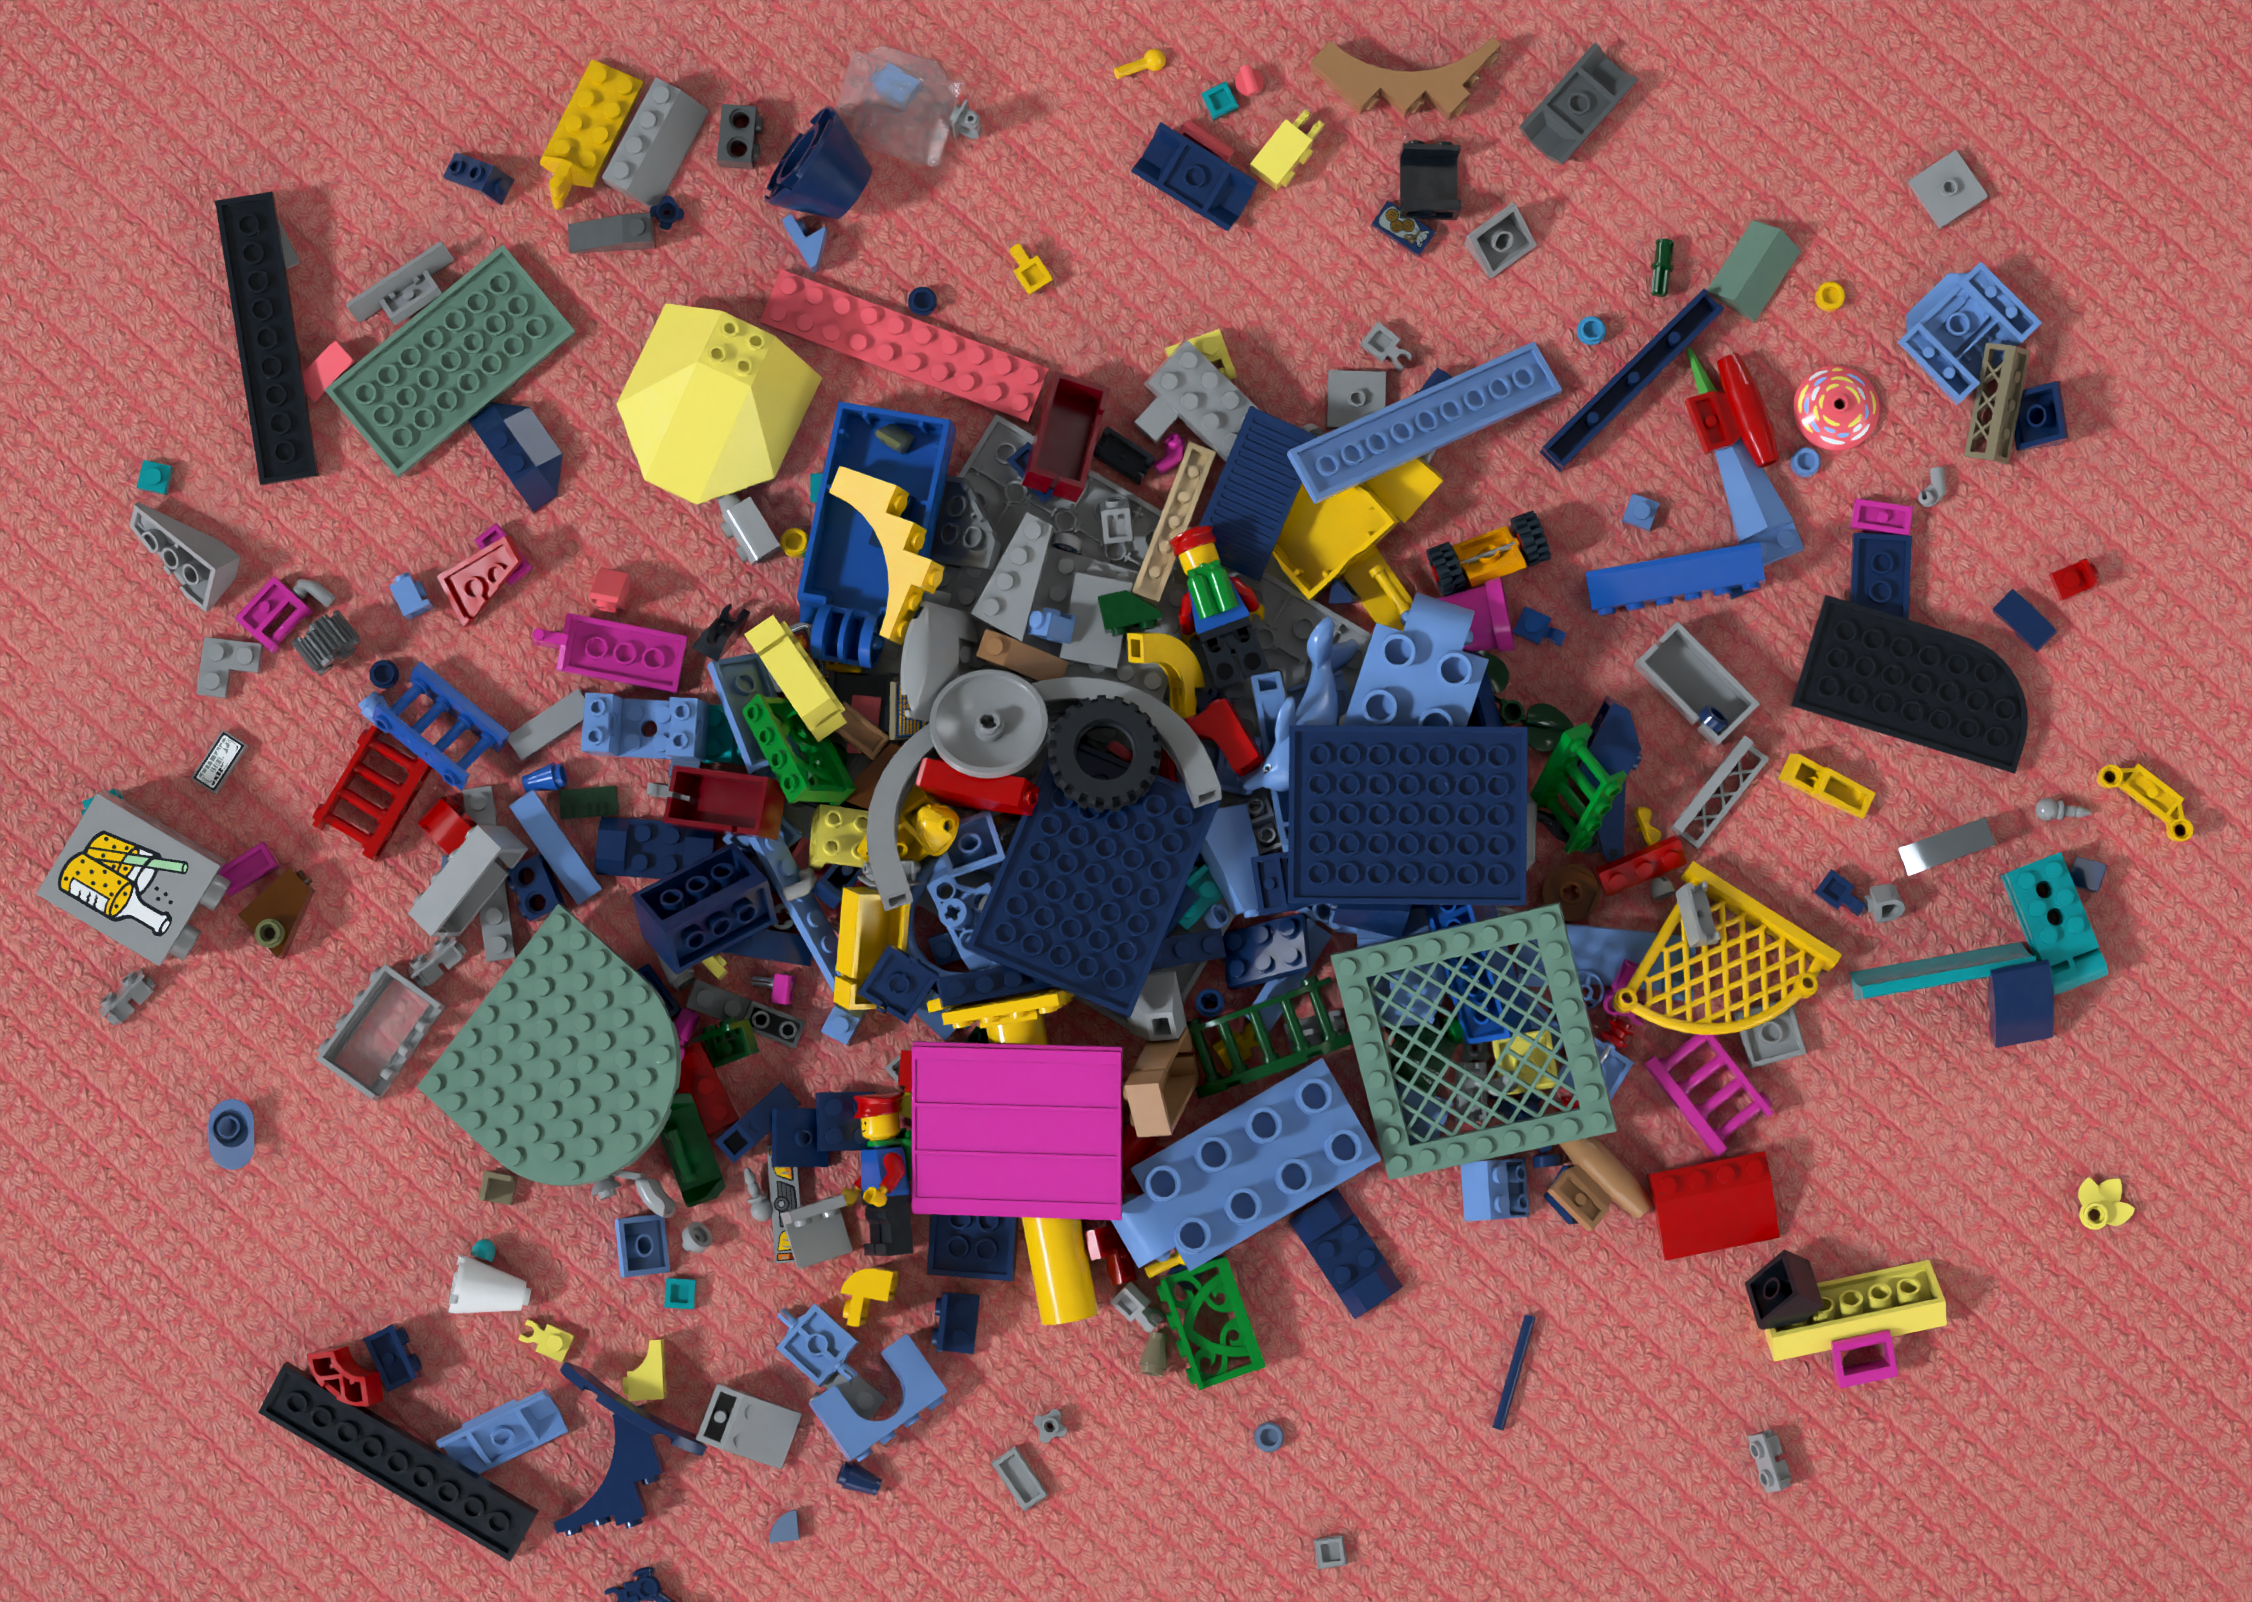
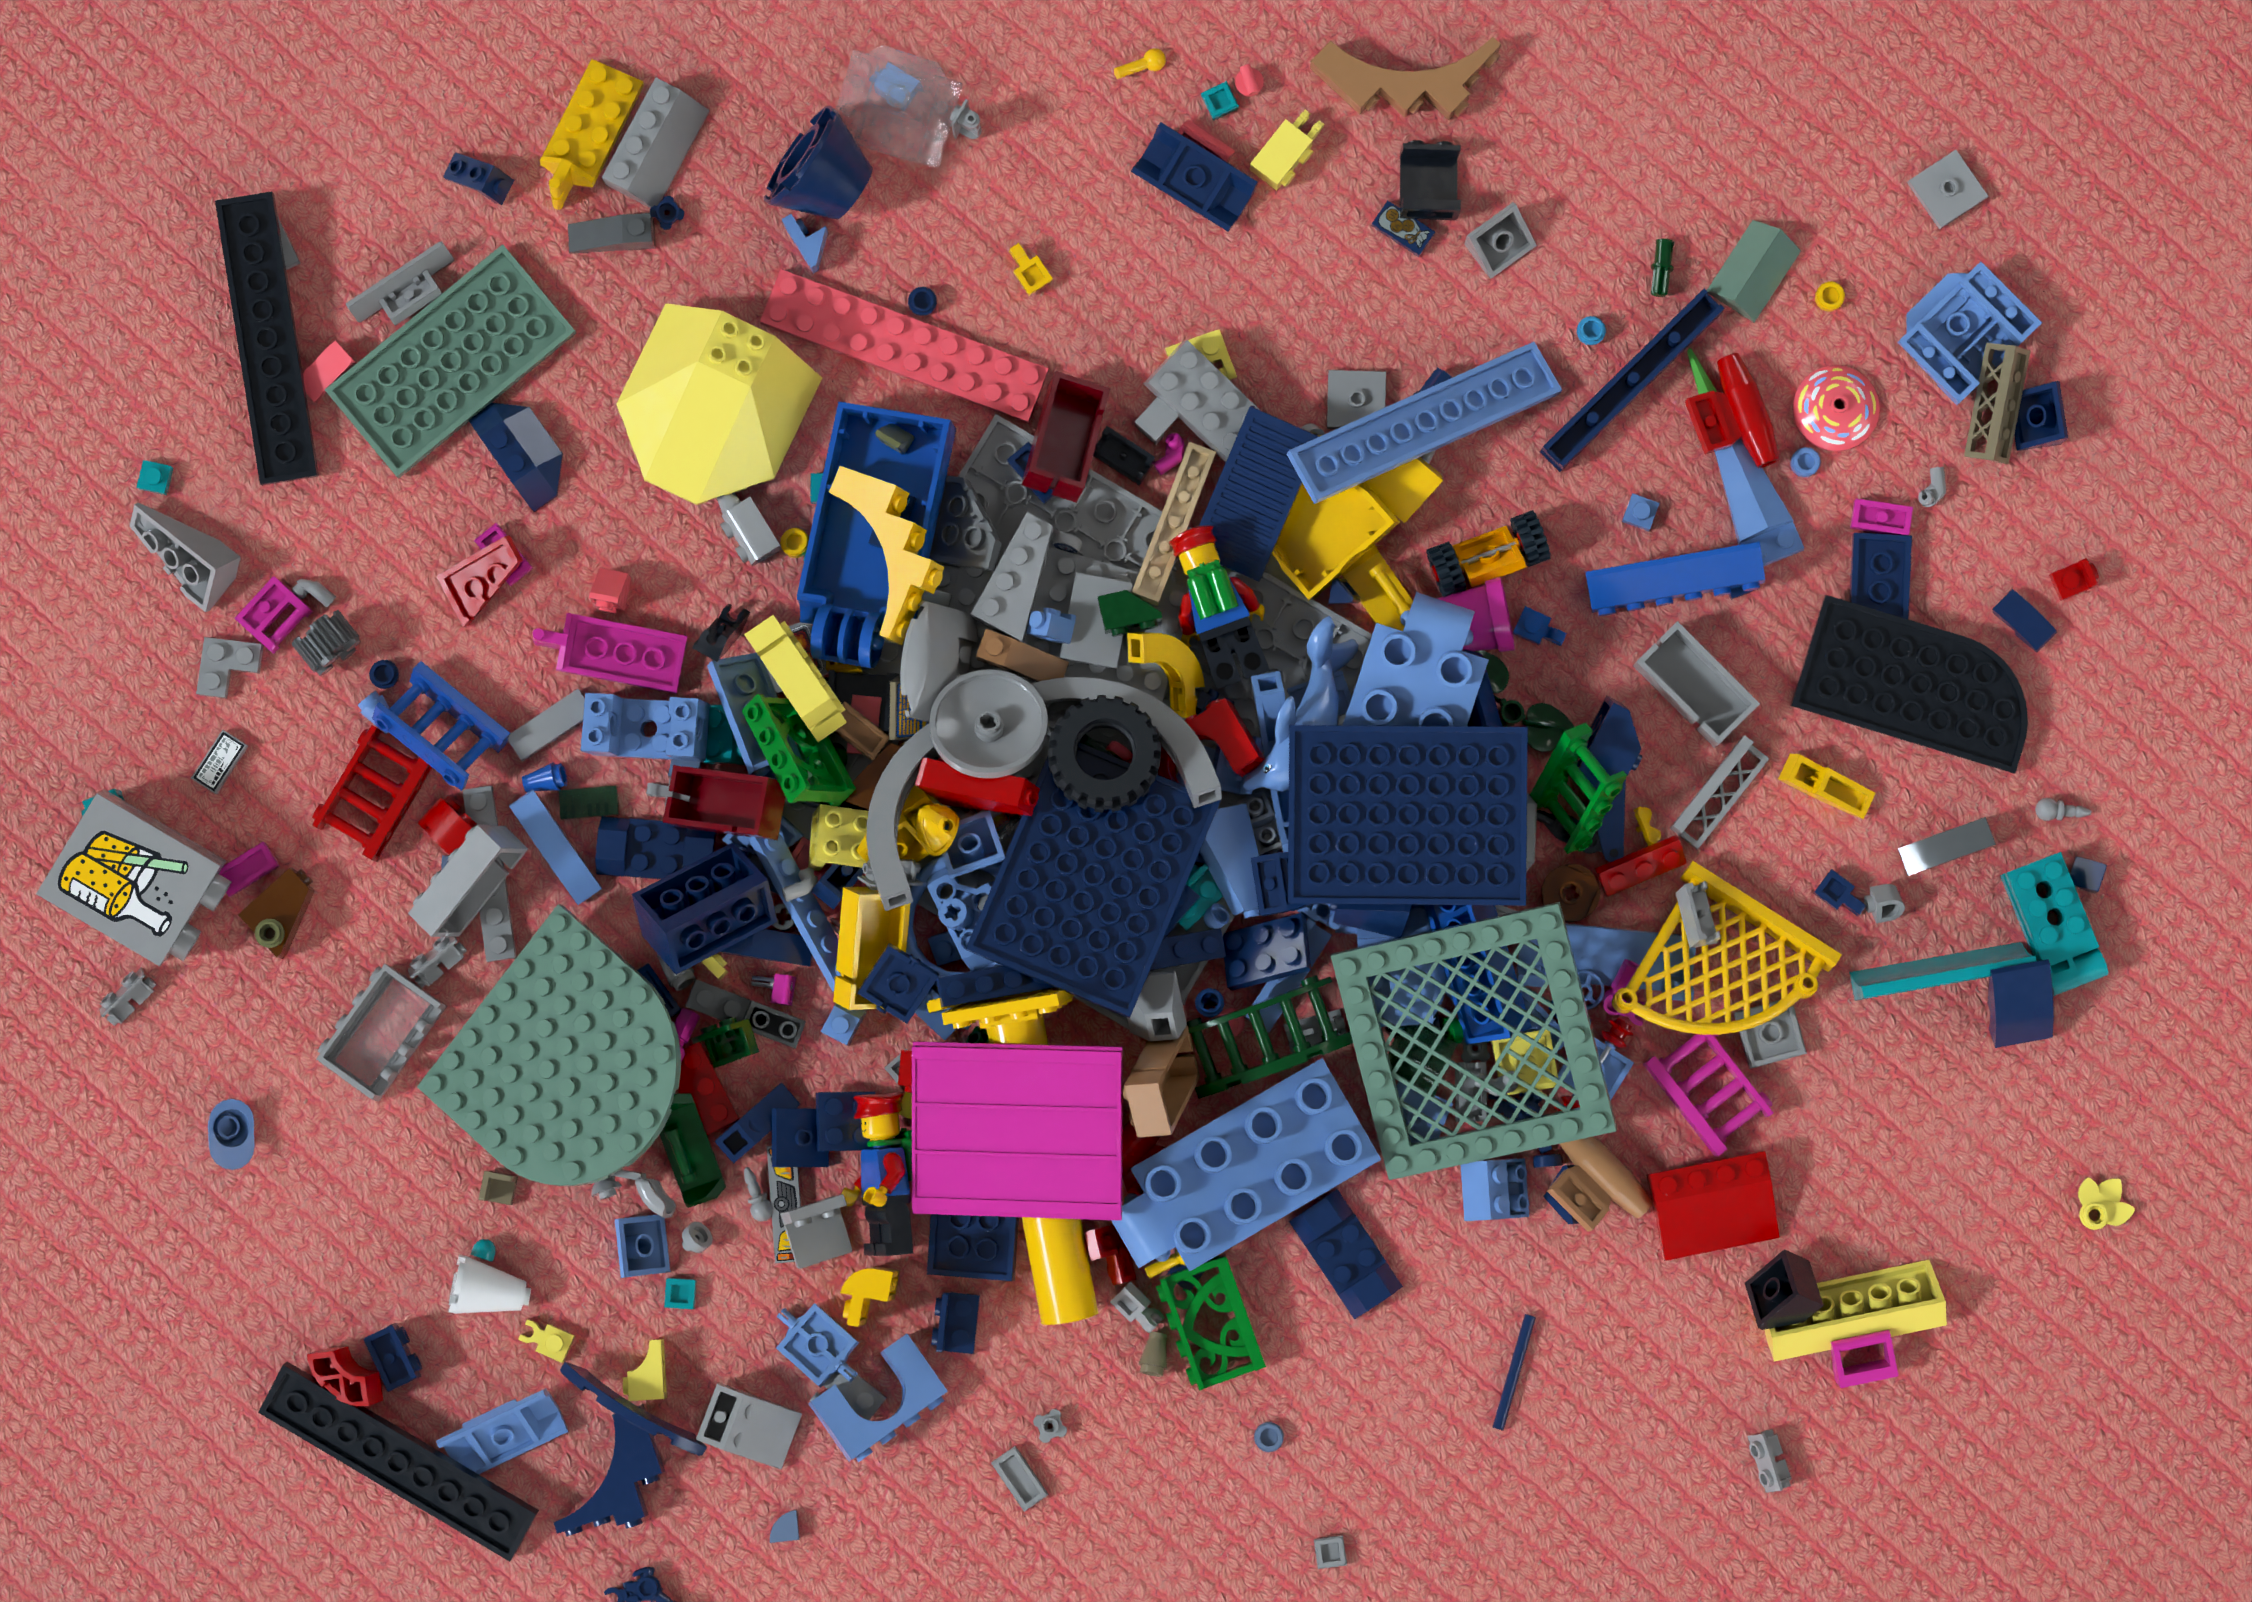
medium blue brick [389,572,435,620] -> none
dark blue brick [507,854,568,922] -> none
dark grey brick [717,104,763,169] -> none
dark blue cone [836,1461,882,1496] -> none
light grey bracket [1099,497,1133,544] -> none
yellow plate [1212,1023,1260,1071] -> none
light grey plate [1360,322,1412,371] -> none
dark grey piece [1519,43,1638,165] -> none
light grey hinge [1650,877,1675,901] -> none
dark blue tile [1699,705,1728,733] -> none
yellow plate [2097,764,2193,842] -> none

